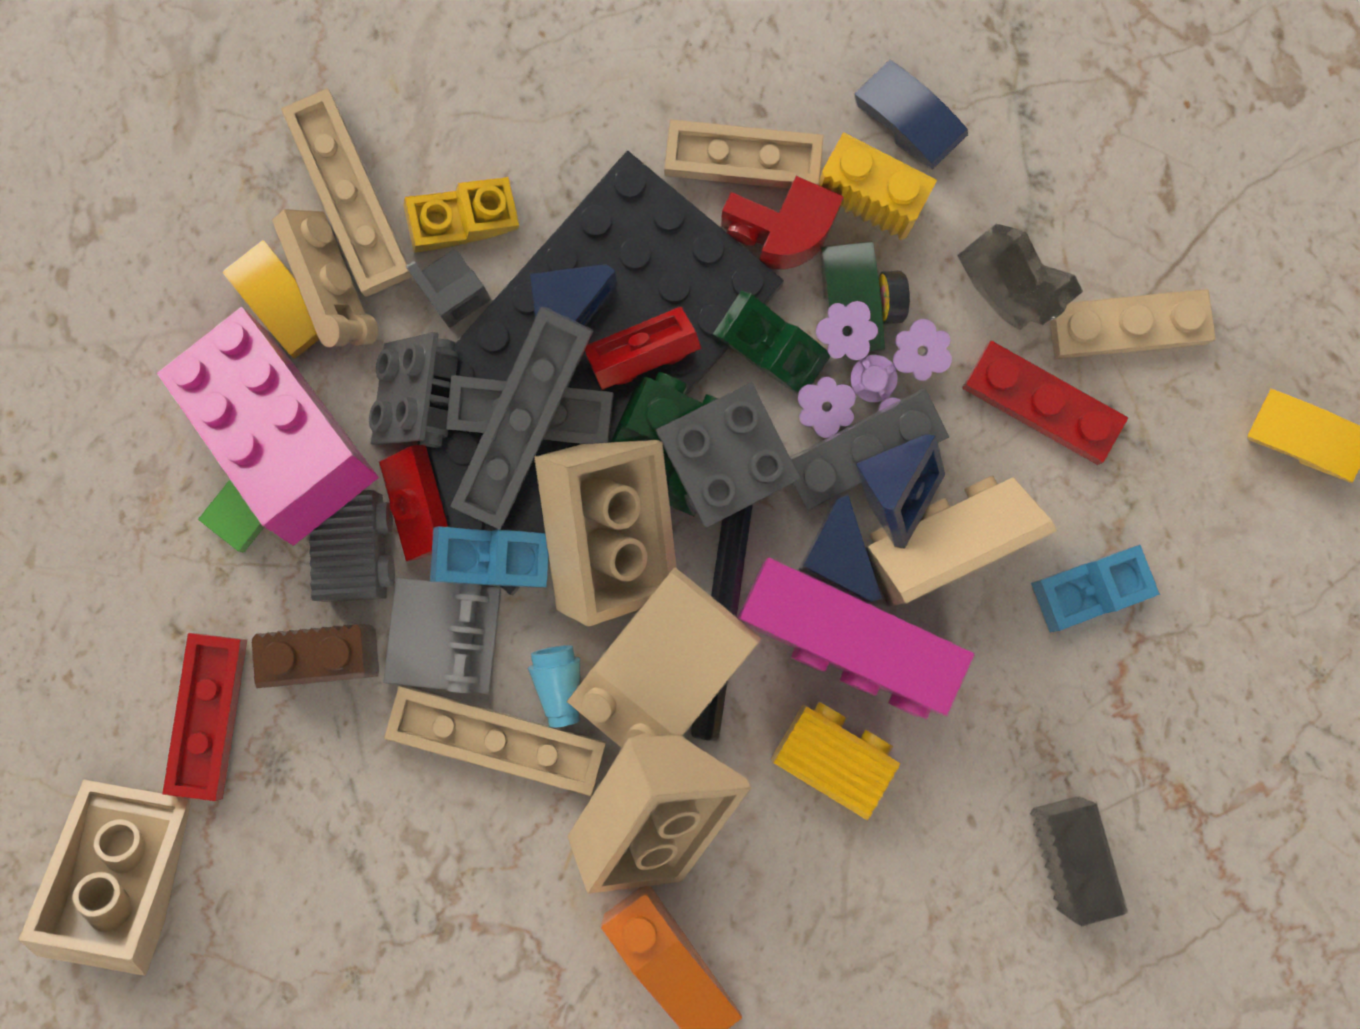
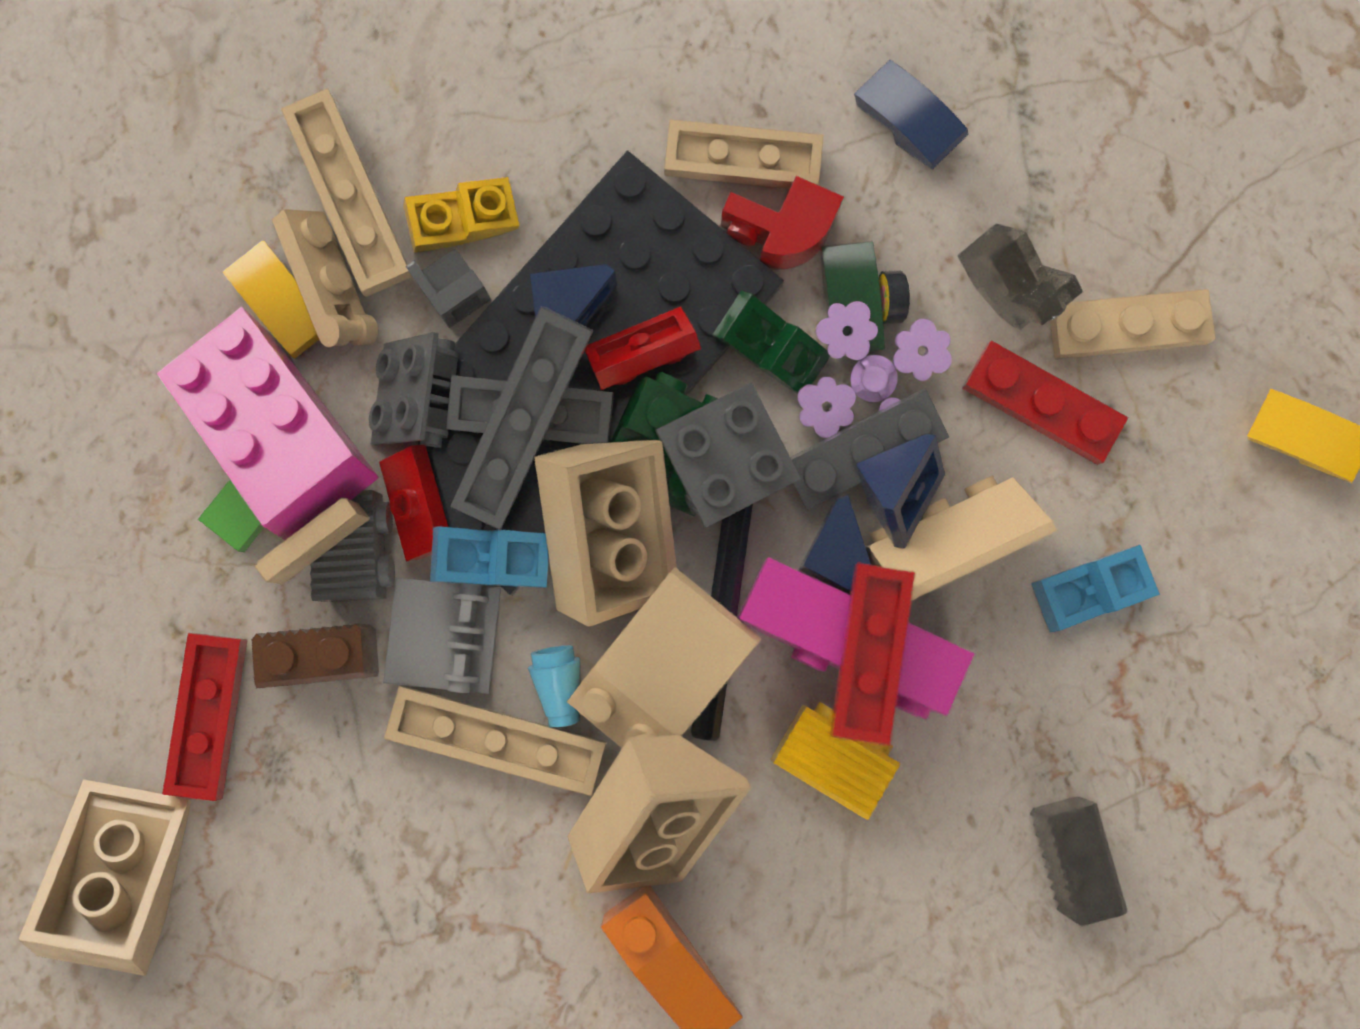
yellow brick [819,132,937,241] -> none
none -> tan tile [254,498,370,584]
none -> red plate [830,563,915,746]

